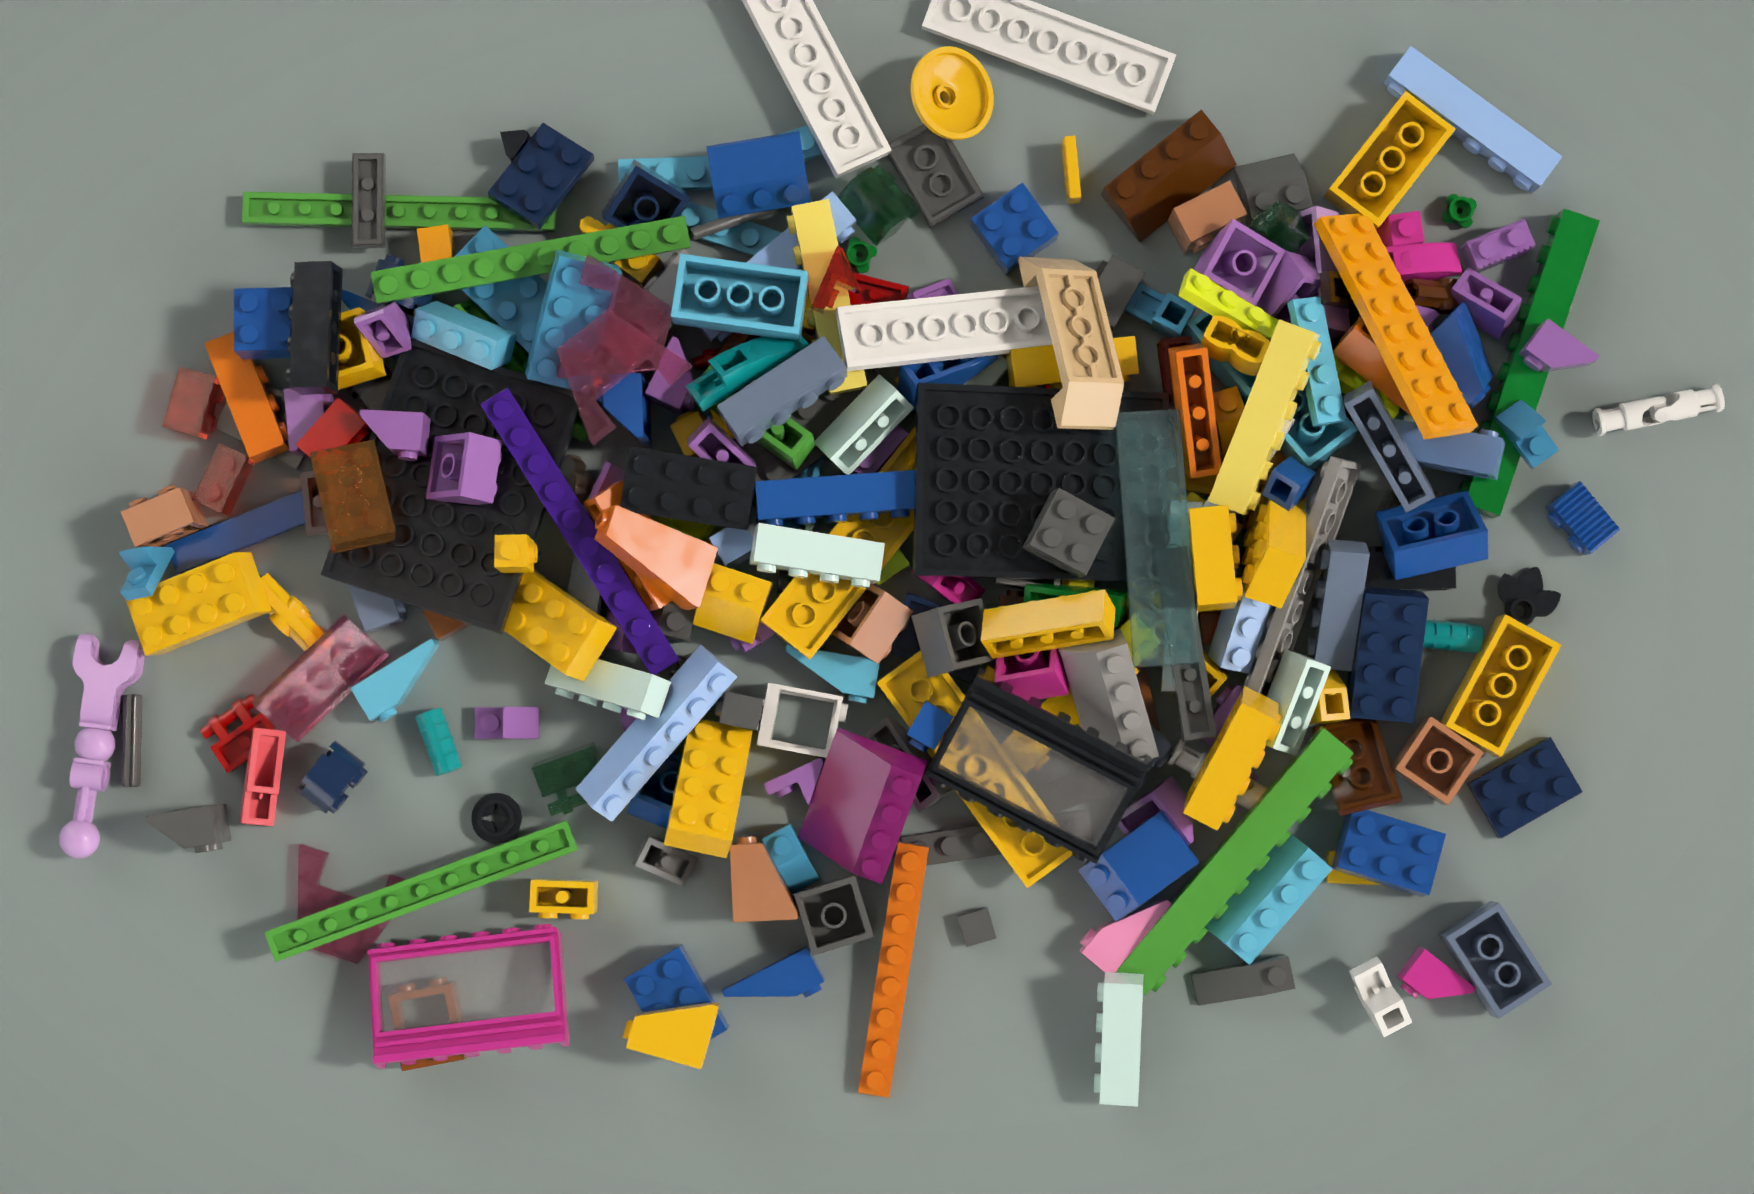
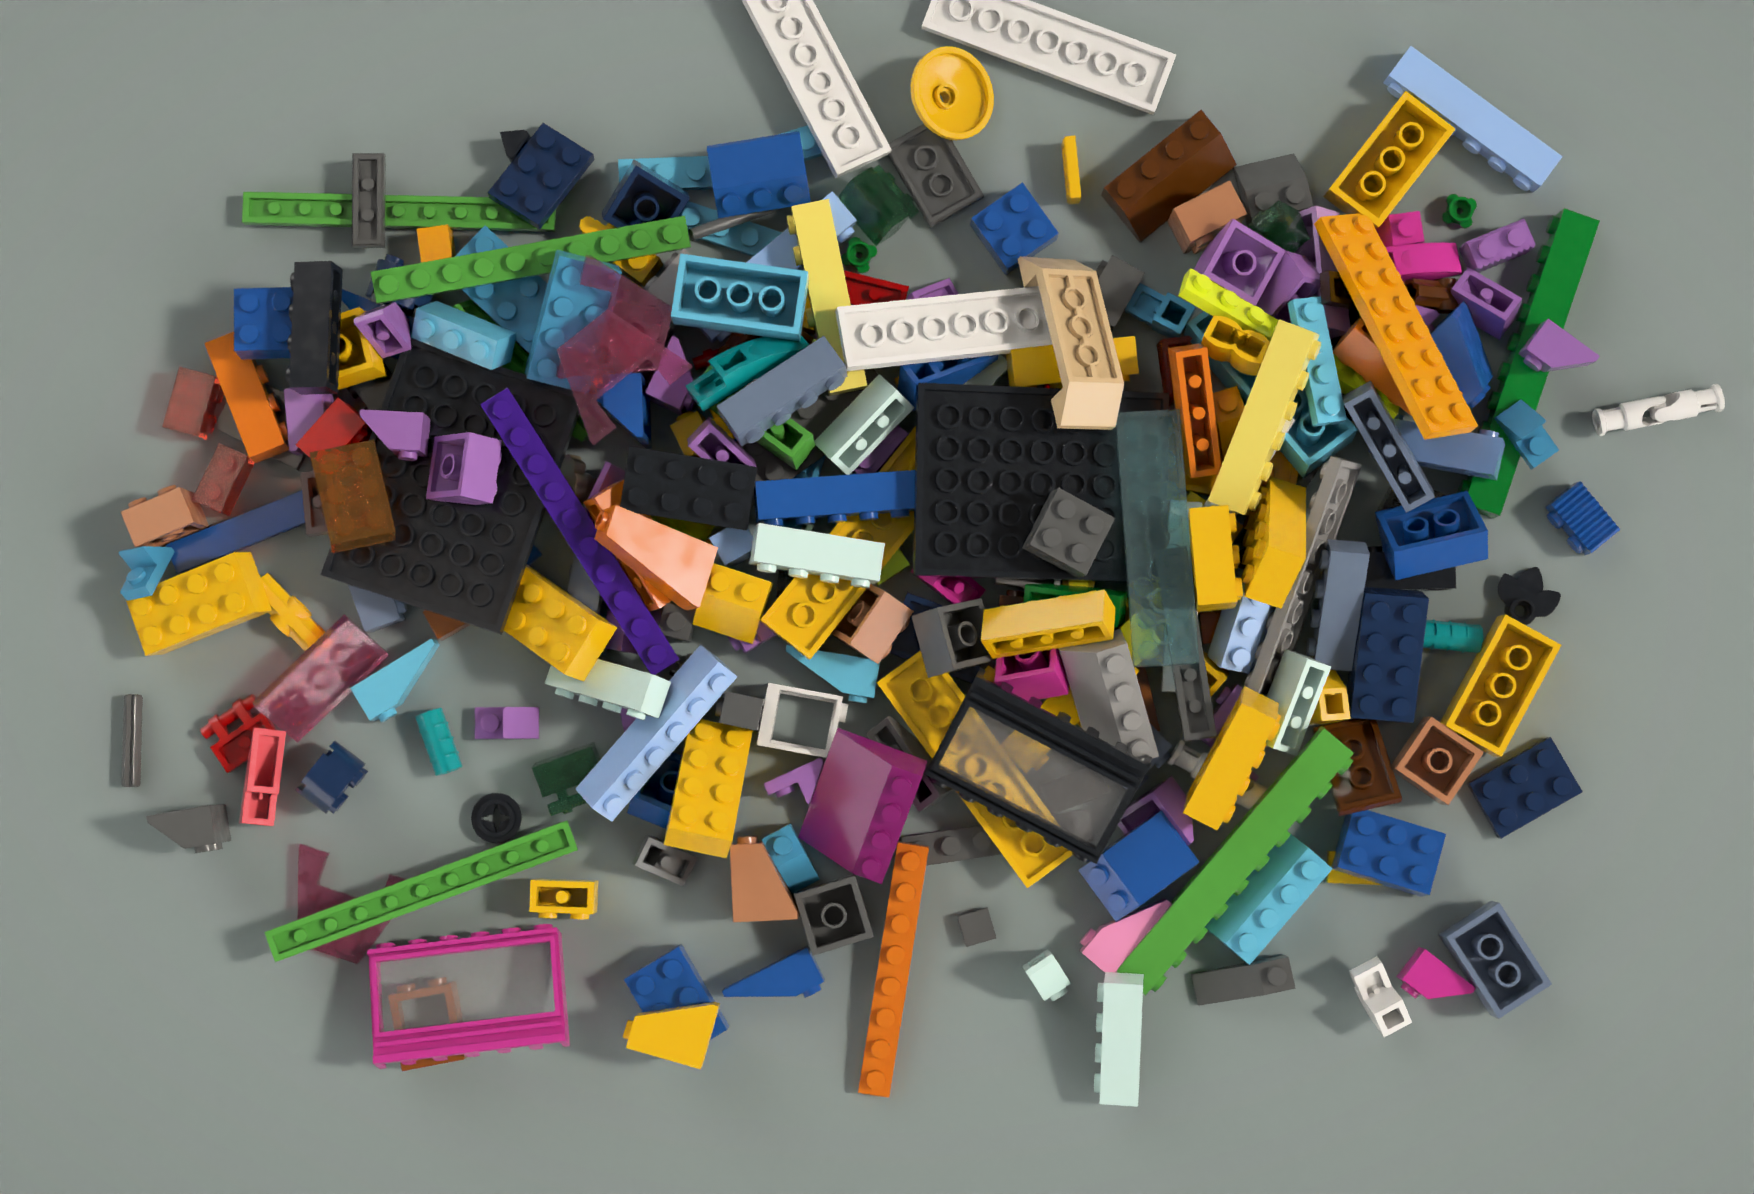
lavender piece [59,633,145,859] -> none
yellow brick [494,534,538,573] -> none
clear red slope [812,246,860,314] -> none
blue brick [906,701,953,753] -> none
blue brick [1262,456,1317,511] -> none
none -> light aqua slope [1022,949,1071,1001]

